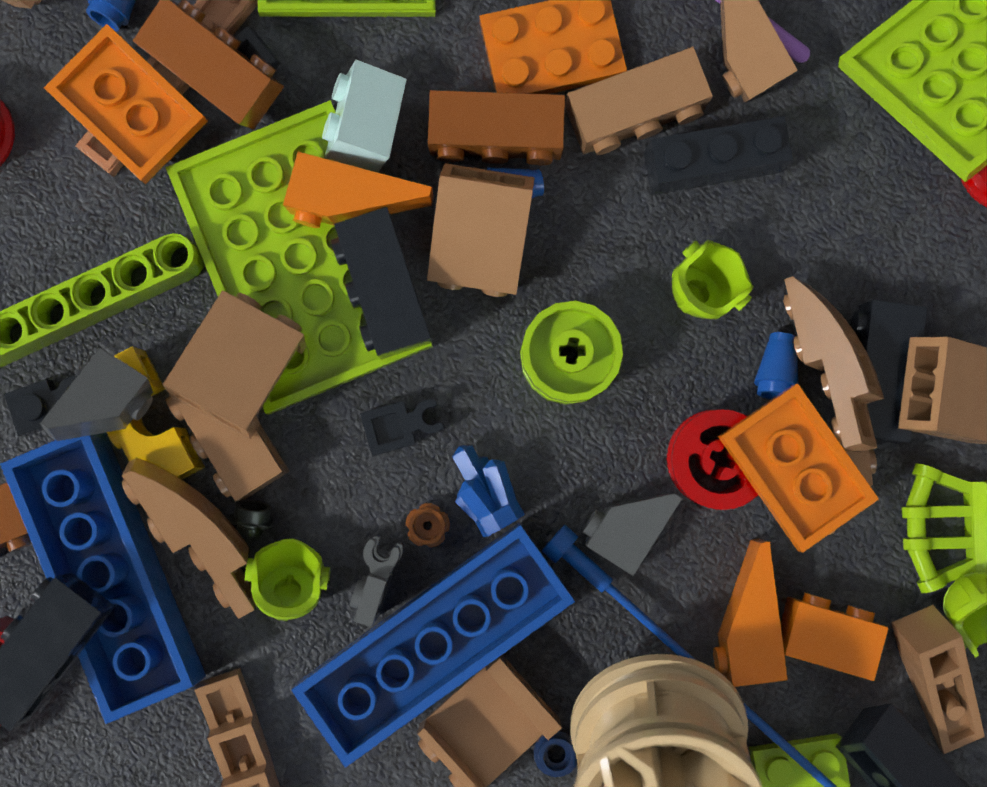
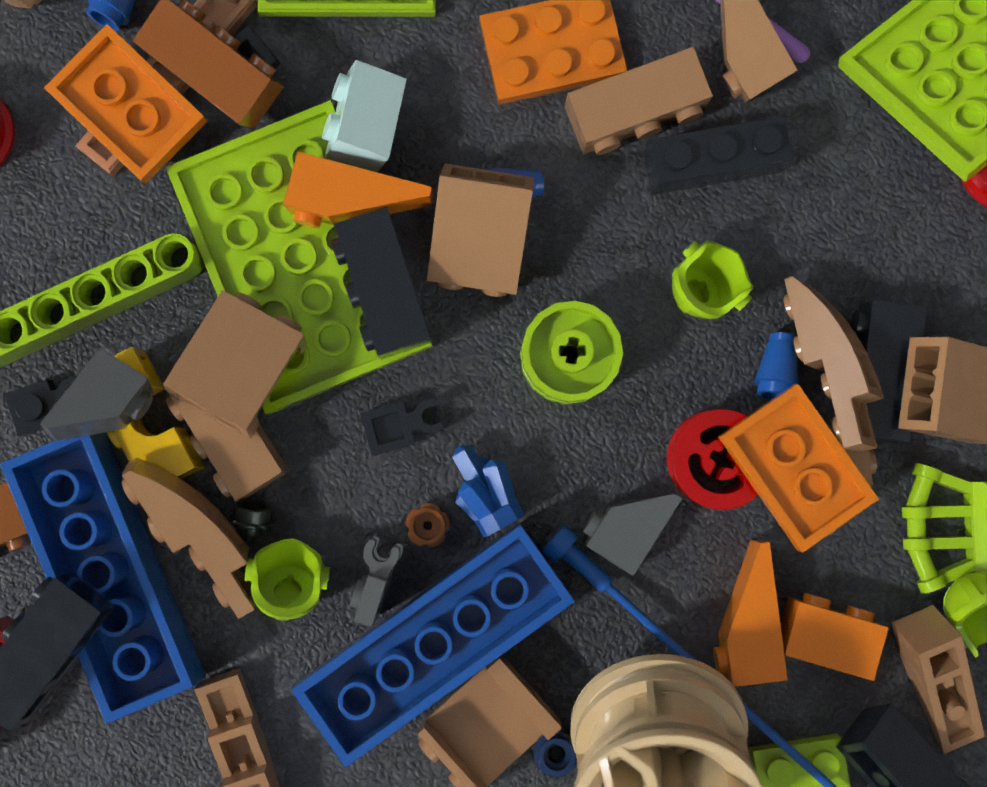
dark orange brick [428,90,565,165] -> none

